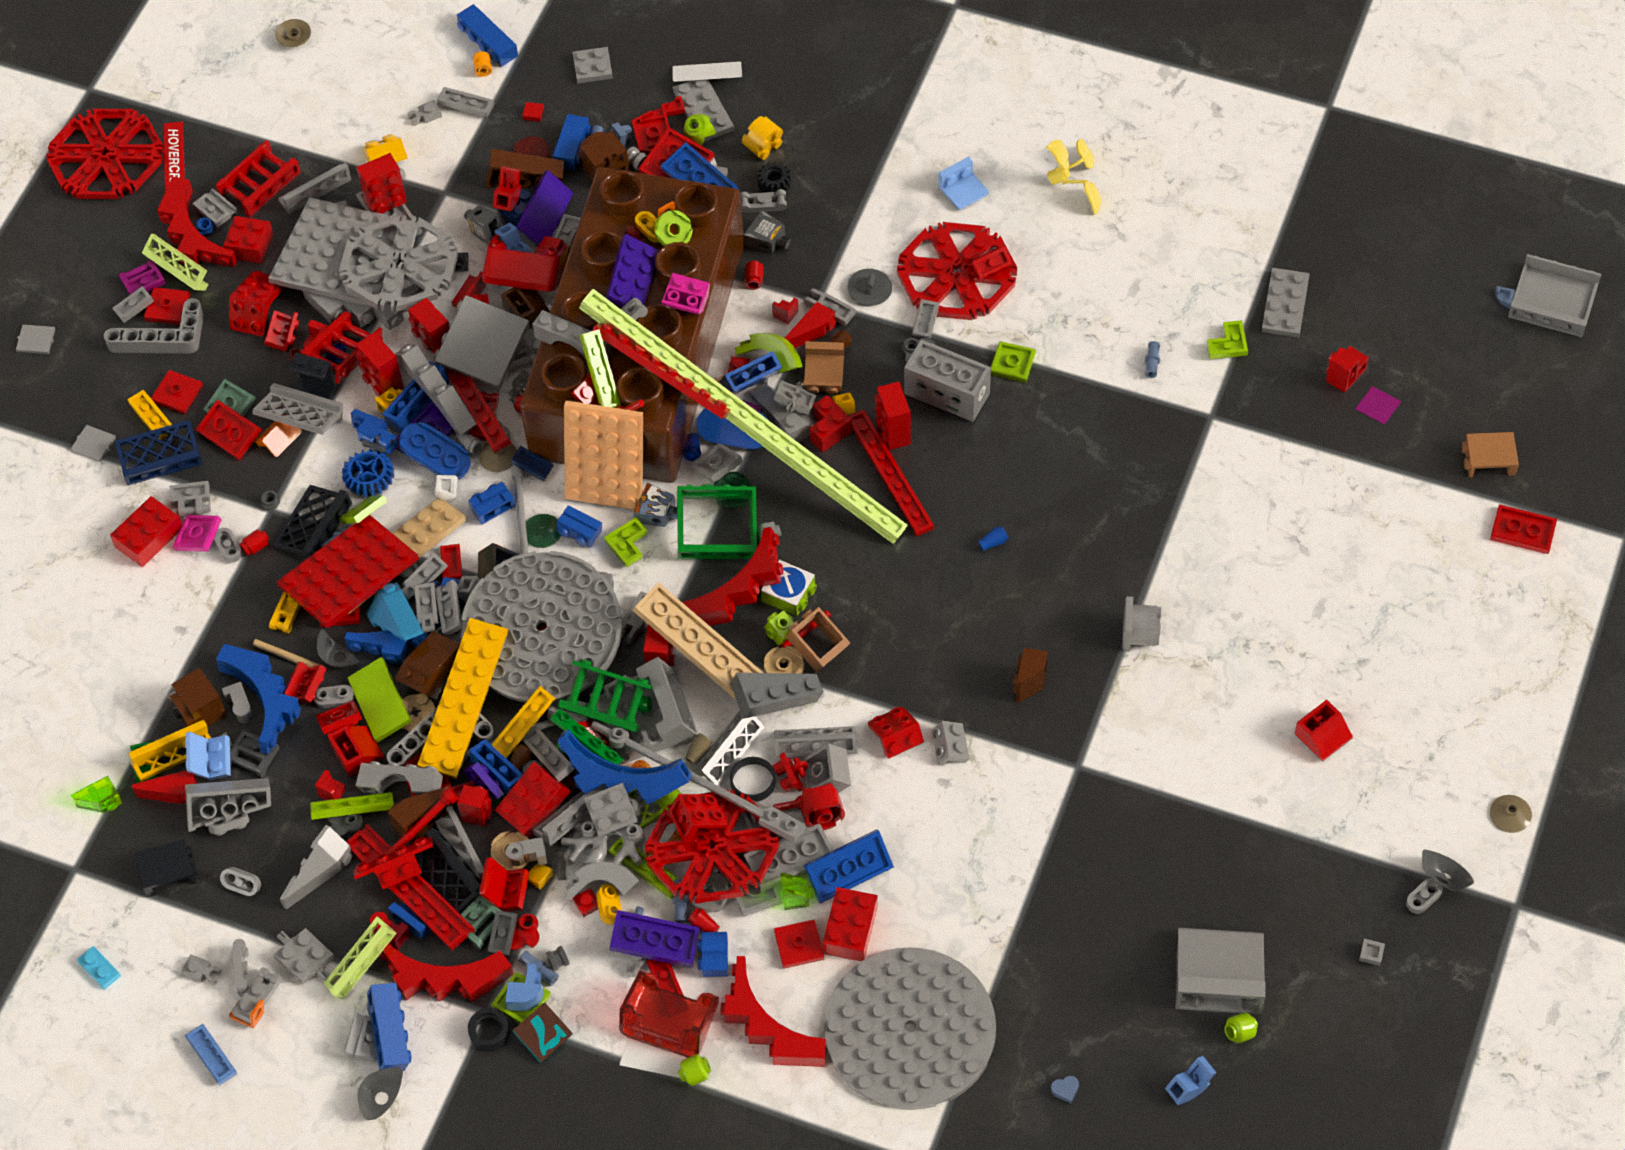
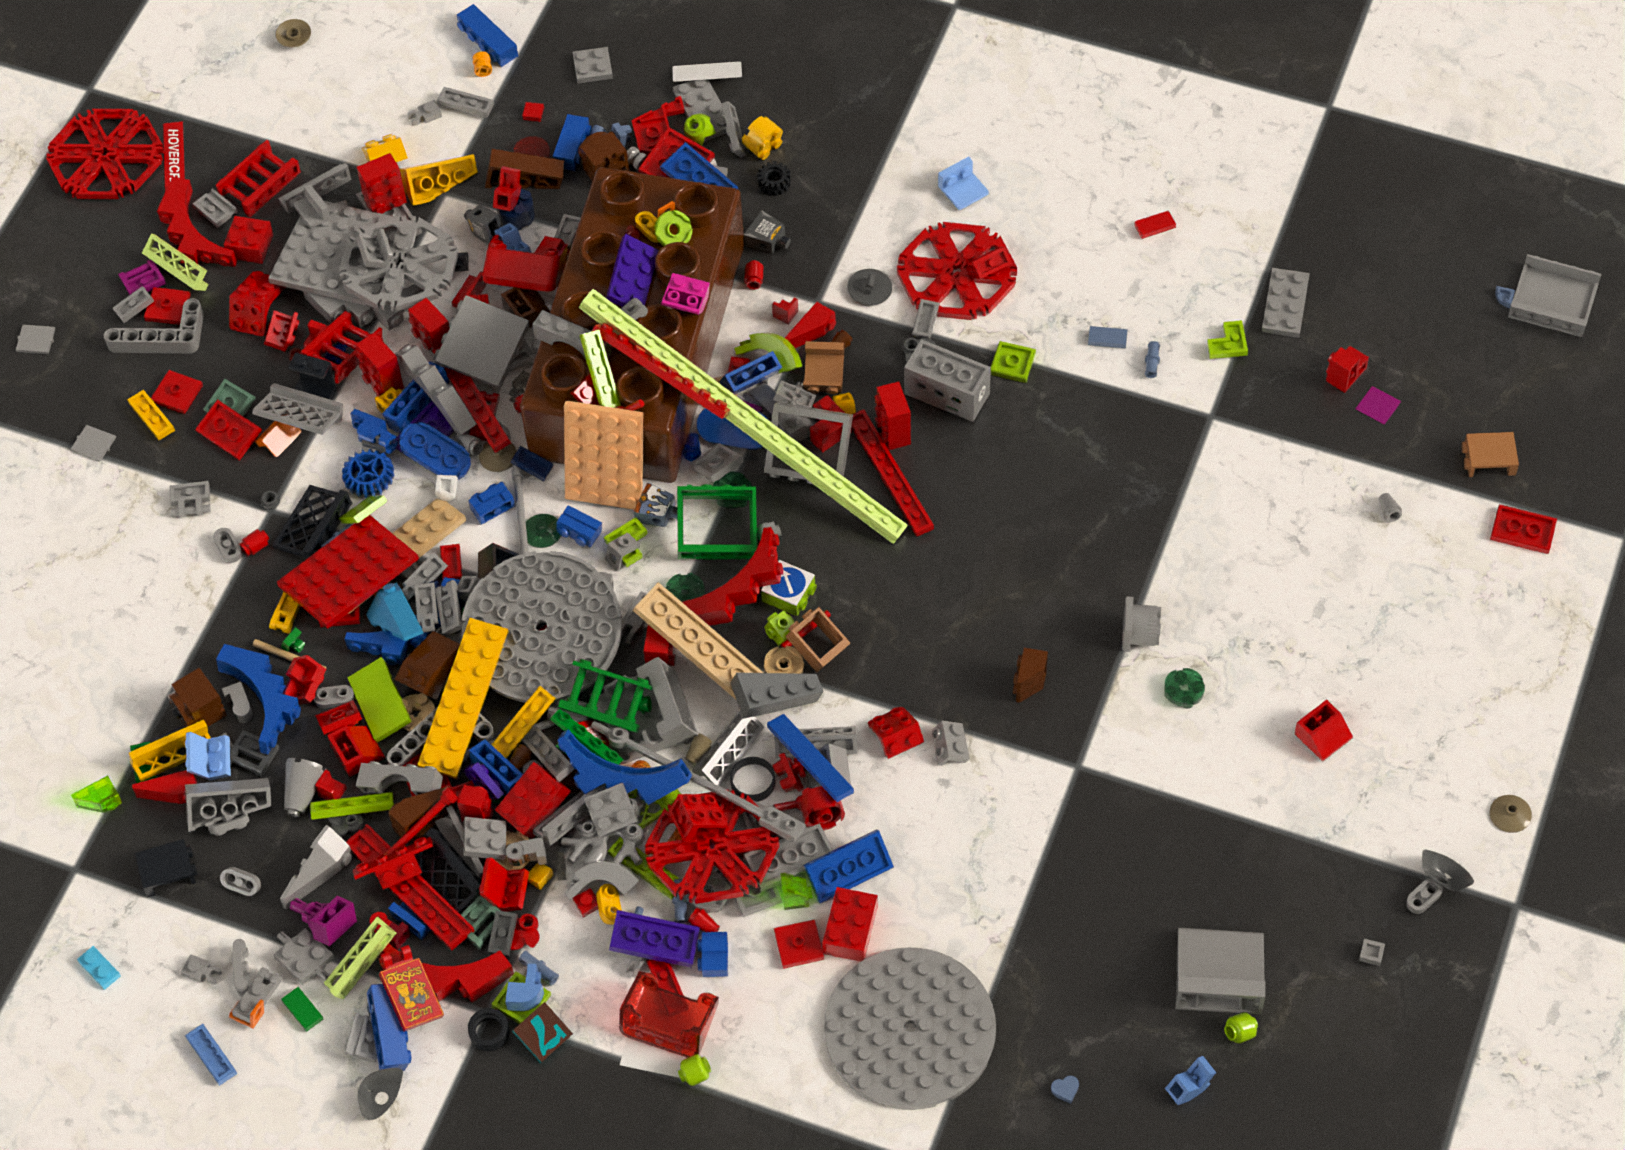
red brick [110,496,182,567] -> none
dark blue fence [115,420,203,486] -> none
dark pink plate [173,515,222,552] -> none
blue plate [196,218,214,235] -> none
dark grey piece [317,629,361,669] -> none
dark purple tile [516,170,573,246] -> none
dark grey wheel [545,946,570,972] -> none
red arch [720,956,826,1067] -> none
light grey plate [741,189,787,213] -> none
light grey hinge [803,288,856,326] -> none
blue cone [978,526,1009,551] -> none
light yellow plant [1046,139,1101,215] -> none
none -> green tile [281,627,305,653]
none -> green tile [281,986,324,1032]
none -> light grey cone [284,758,327,817]
none -> red panel [286,655,322,686]
none -> magenta brick [290,896,357,946]
none -> light grey panel [293,184,330,228]
none -> light grey bracket [356,229,393,268]
none -> tile [379,945,444,1032]
none -> yellow wedge [400,154,478,206]
none -> light grey plate [463,817,506,860]
none -> light grey bracket [605,533,640,571]
none -> clear green plate [666,573,706,602]
none -> light grey plate [721,101,747,158]
none -> light grey window [764,402,853,484]
none -> blue tile [767,714,854,802]
none -> sand blue tile [1088,326,1128,348]
none -> red tile [1134,210,1176,239]
none -> clear green plate [1164,668,1205,709]
none -> light grey cone [1379,493,1402,522]

